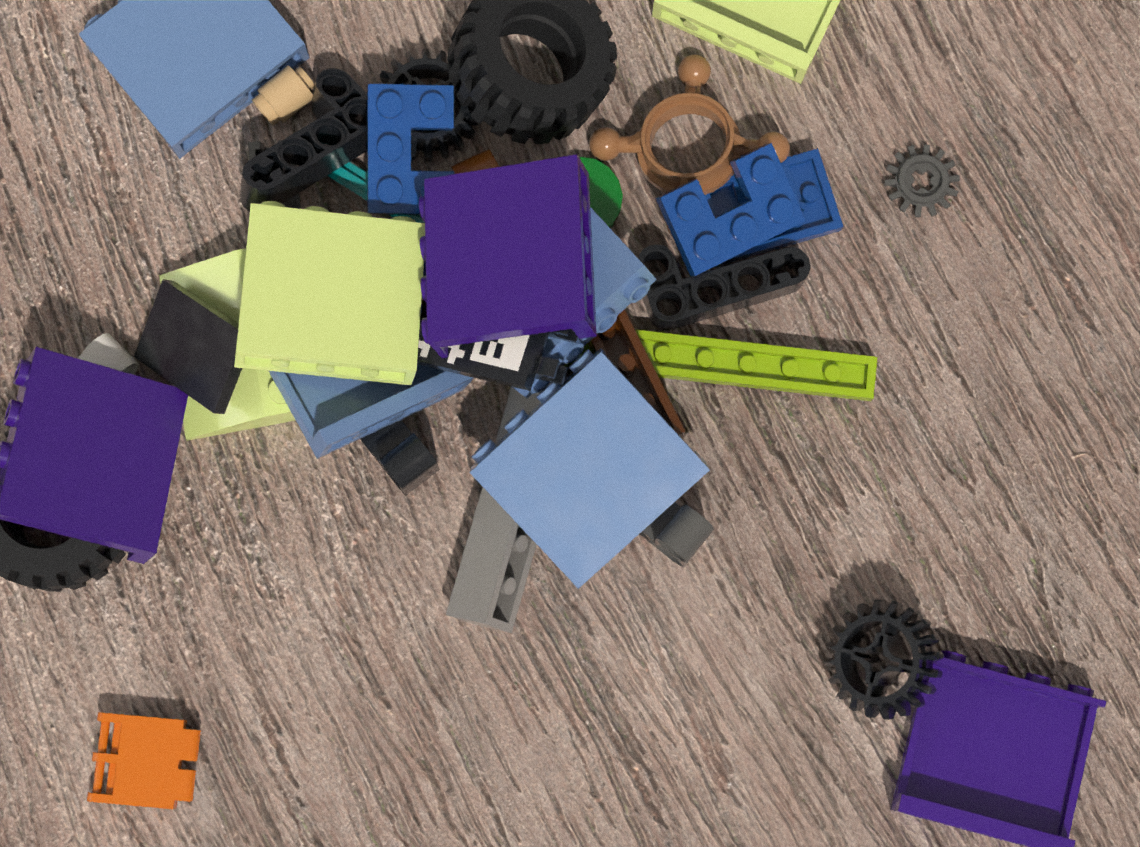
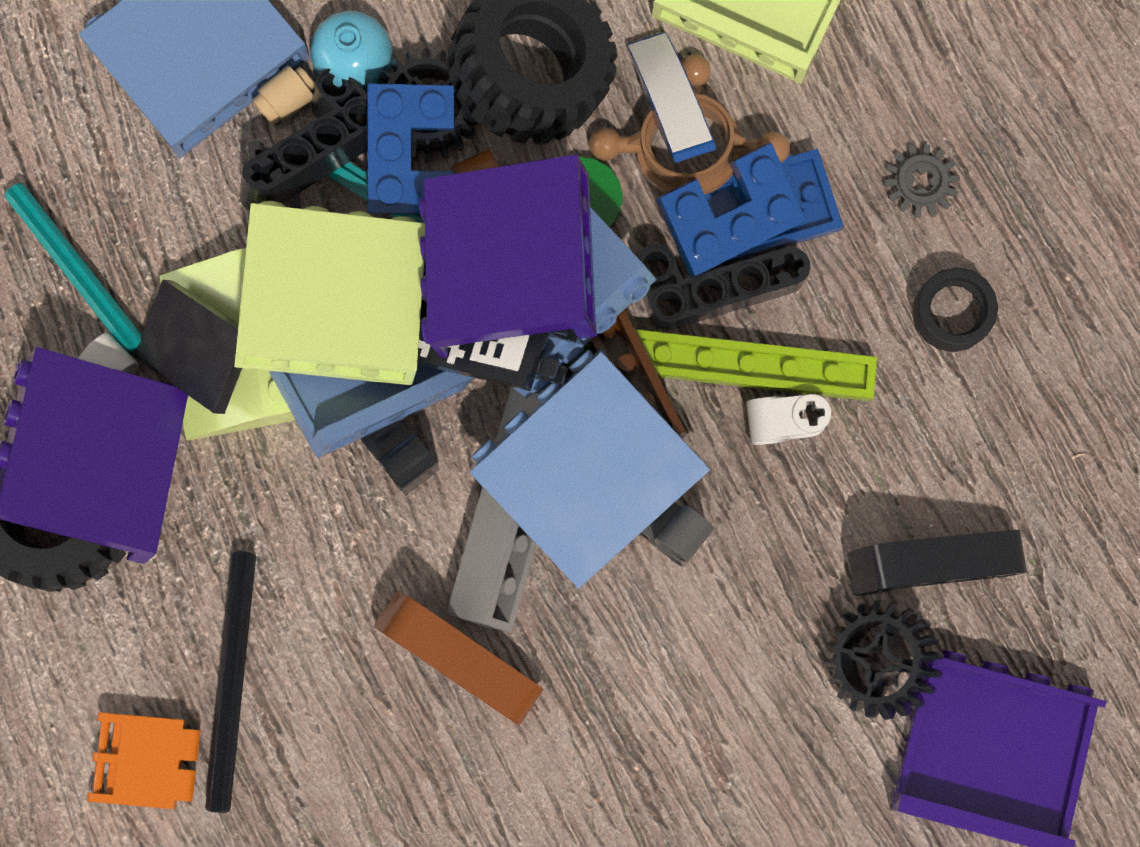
none -> teal axle [4,182,142,354]
none -> black axle [205,551,256,813]
none -> medium azure cylinder [310,10,394,93]
none -> dark orange beam [373,591,544,726]
none -> white slope [627,31,716,163]
none -> white piece [746,394,831,445]
none -> black beam [847,530,1027,596]
none -> black tyre [912,267,998,352]

